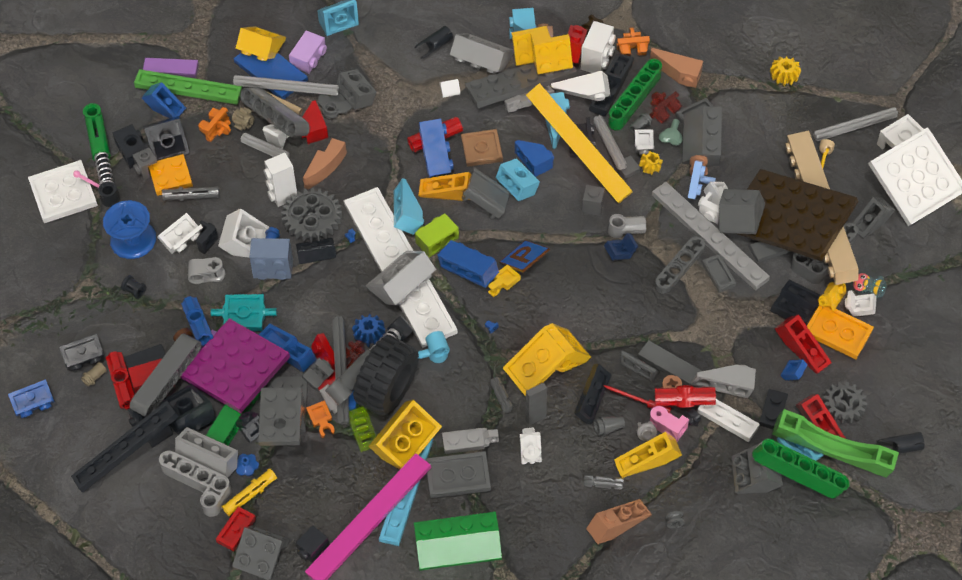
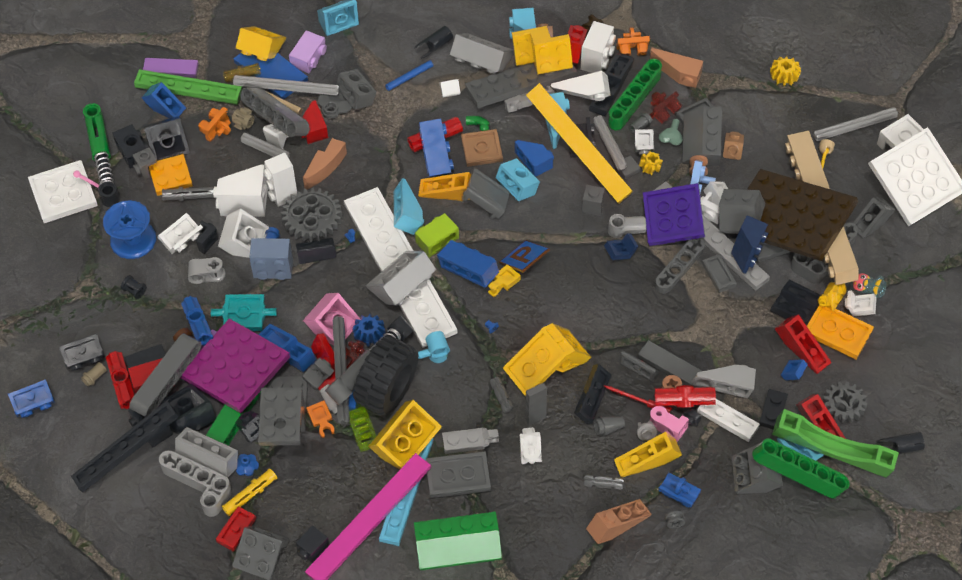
none -> white slope [213,165,268,217]
none -> clear yellow pin [223,63,261,82]
none -> bright pink slope [303,293,361,346]
none -> blue piece [385,60,433,91]
none -> green arm [466,116,490,131]
none -> dark purple plate [643,183,705,246]
none -> blue hips [659,473,701,508]
none -> medium nougat bracket [723,132,744,160]
none -> dark blue slope [731,215,768,274]

